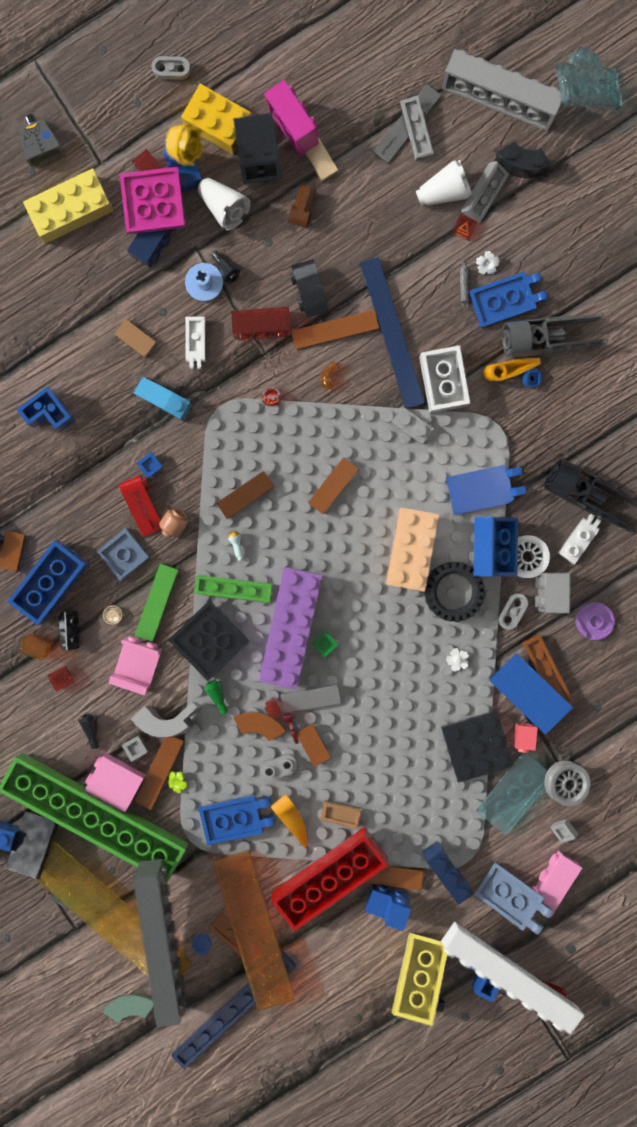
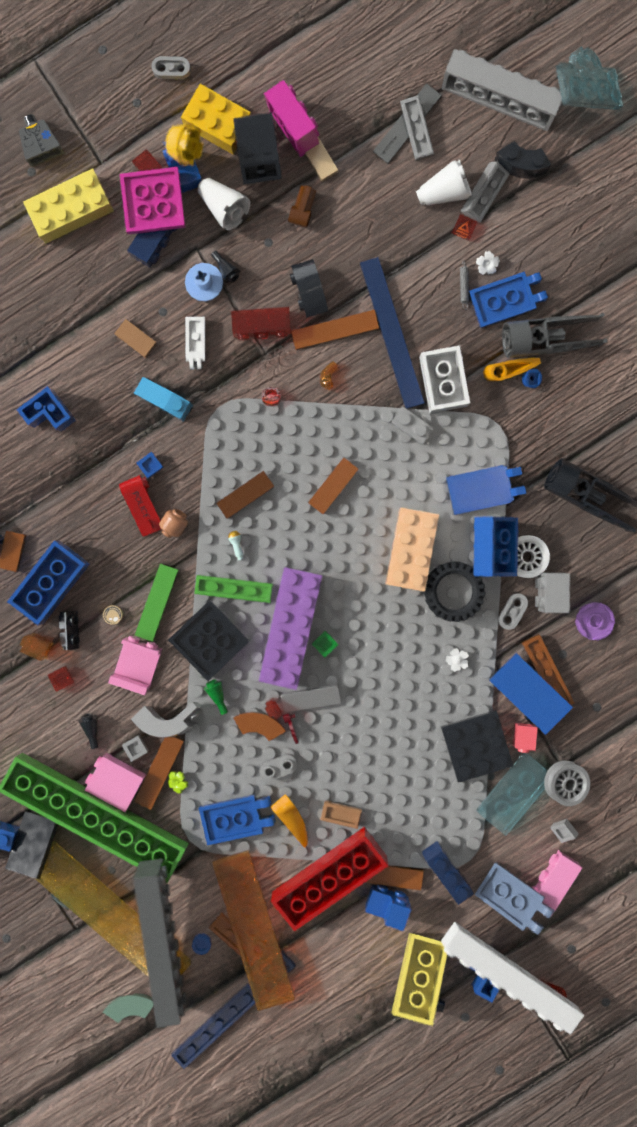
sand blue tile [97,528,151,581] -> none
dark orange tile [296,723,331,767] -> none
white hinge [558,514,601,564] -> none

